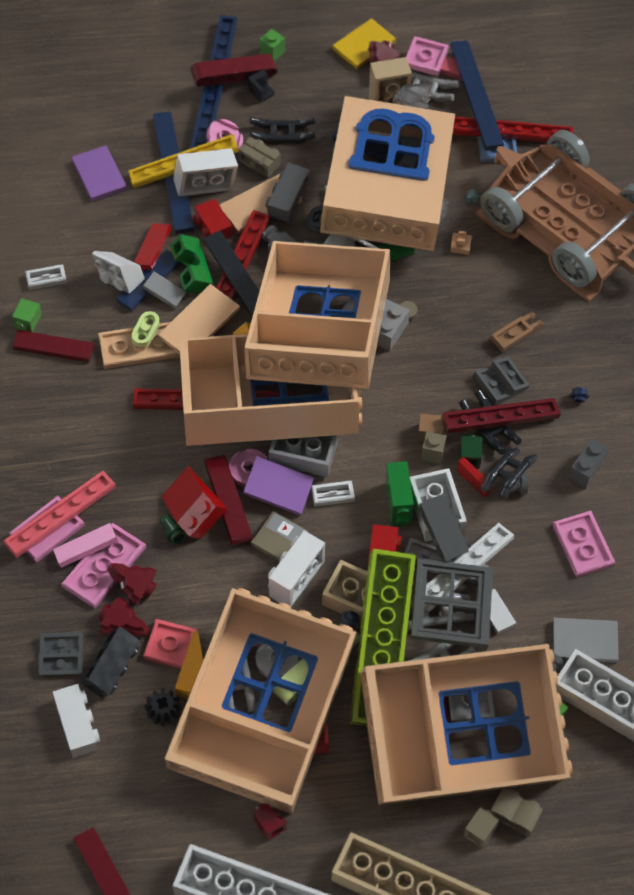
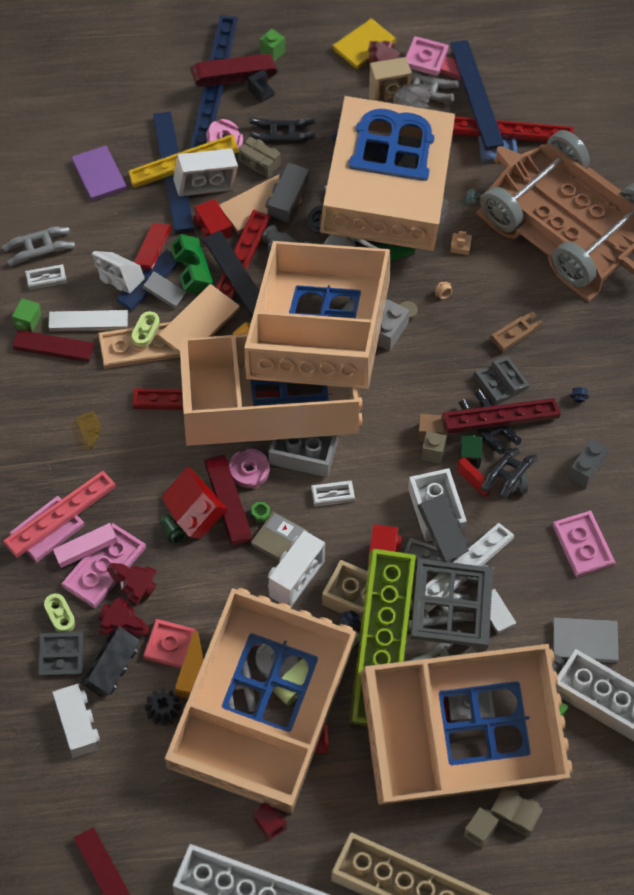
medium lavender tile [243,456,314,516] -> none
green brick [385,461,414,527] -> none
none -> light grey piece [2,226,75,267]
none -> yellowish green plate [44,594,75,633]
none -> white tile [49,310,128,332]
none -> clear yellow tile [75,410,102,450]
none -> bright green tile [251,502,270,523]
none -> light nougat plate [435,282,453,300]

